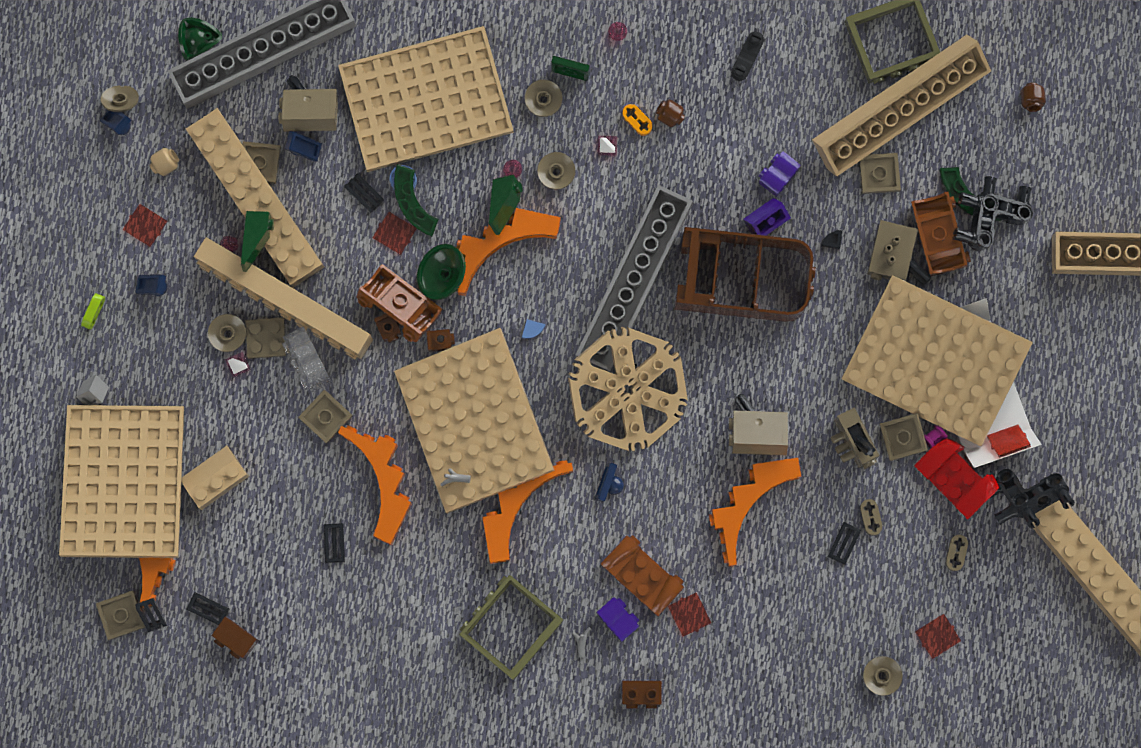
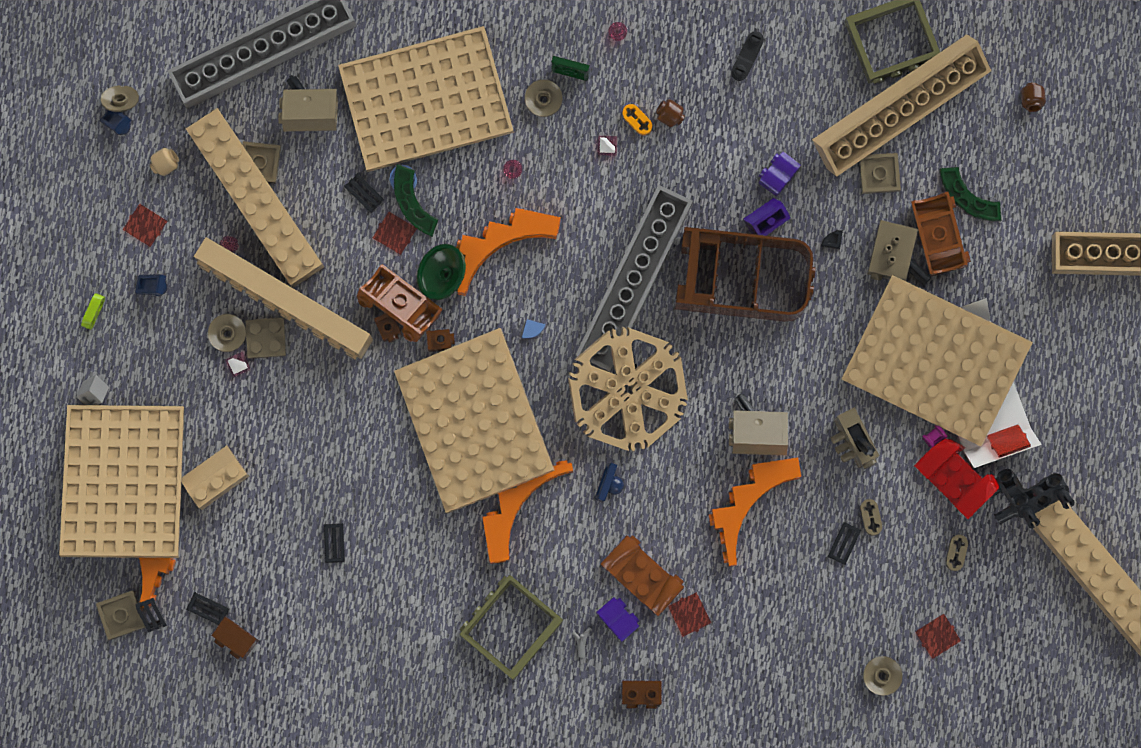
dark green hat [178,17,222,61] -> none
dark green slope [241,211,274,272] -> none
clear brick [282,326,333,393] -> none
dark blue tile [285,131,322,161] -> none
dark tan plate [298,389,353,444] -> none
orange arch [338,425,412,545] -> none
light grey bar [440,468,471,487] -> none
dark green slope [489,175,523,235] -> none
dark tan dish [537,152,575,190] -> none
dark tan plate [880,413,928,461] -> none
black pin [952,176,1033,252] -> none

